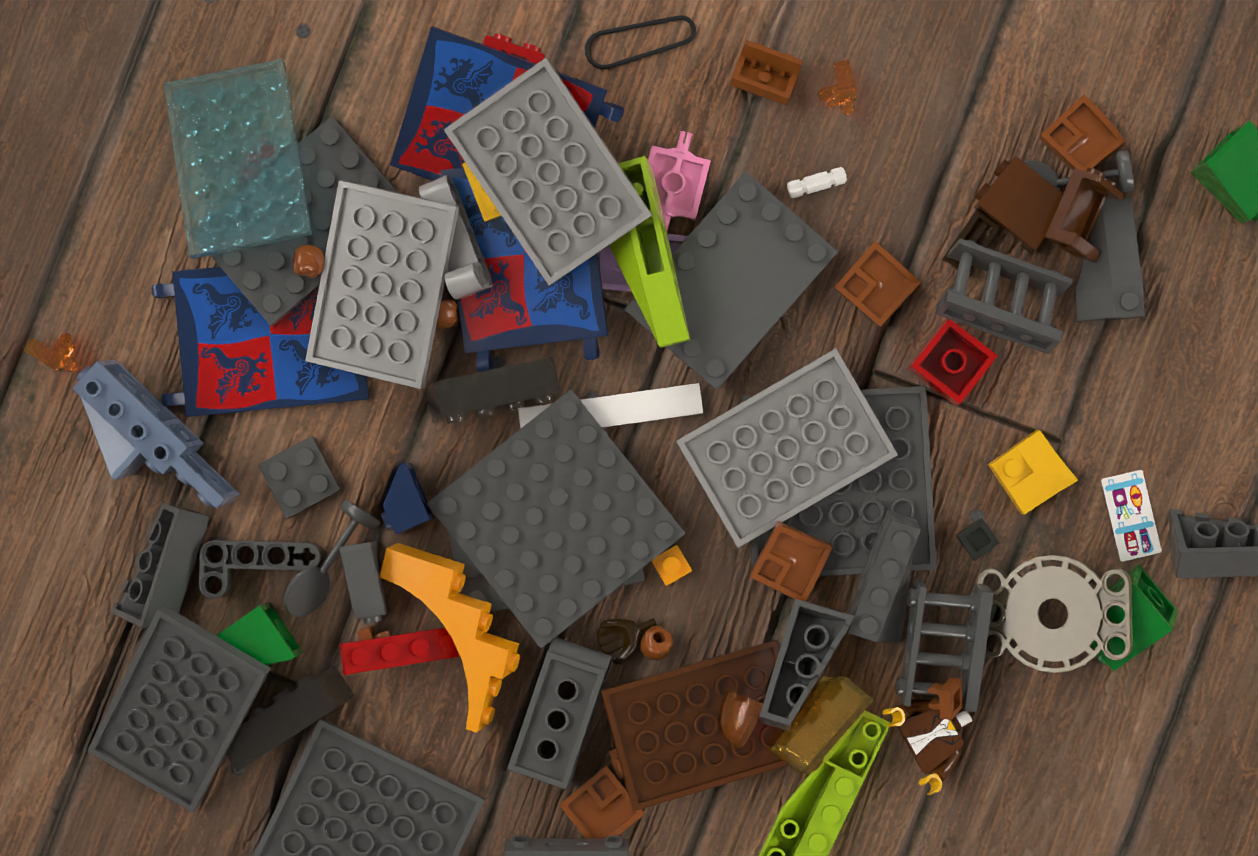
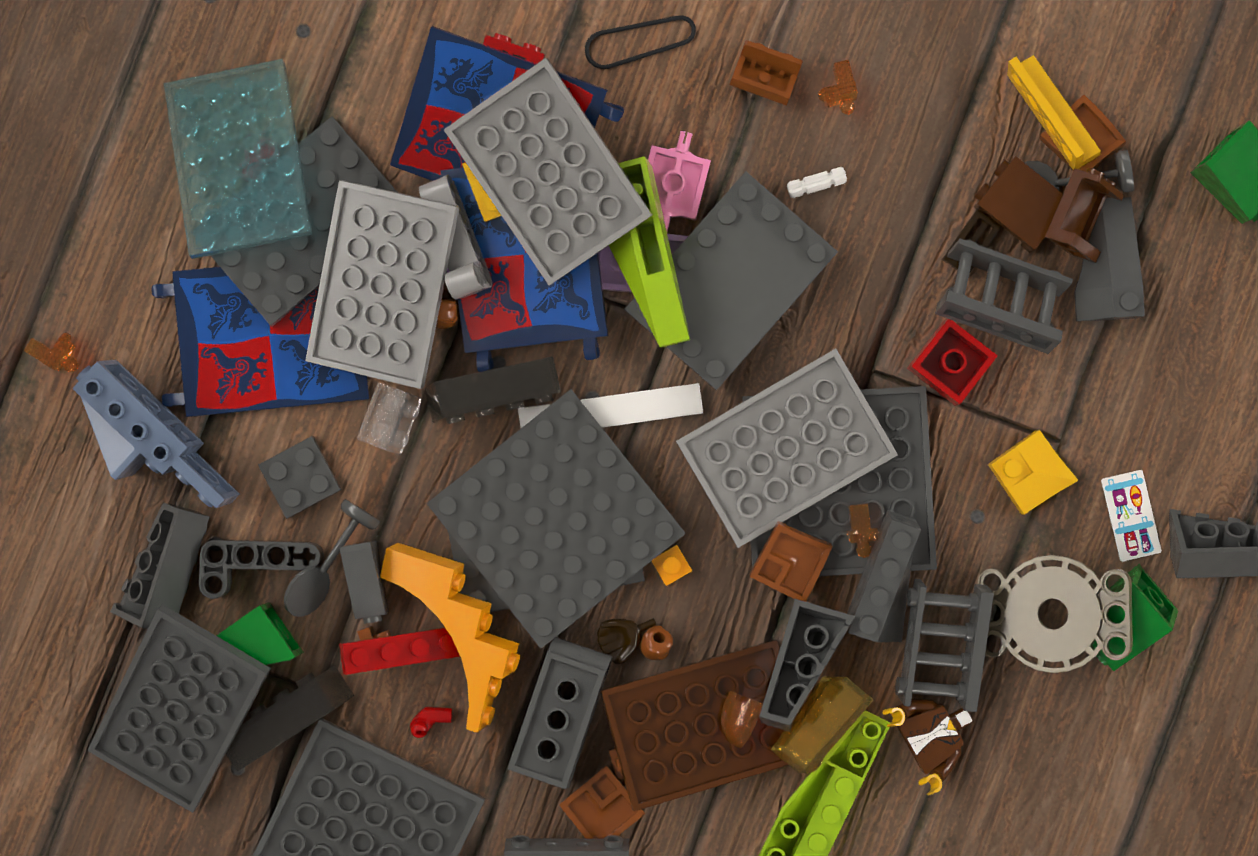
dark orange piece [292,245,324,278] -> none
dark blue slope [381,462,435,534] -> none
dark orange plate [834,241,921,328] -> none
dark orange tile [928,678,963,720] -> none
pearl dark grey plate [956,518,1000,561] -> none
none -> clear bracket [357,382,421,455]
none -> red arm [410,707,452,738]
none -> clear orange piece [847,503,878,558]
none -> yellow fence [1007,55,1101,170]

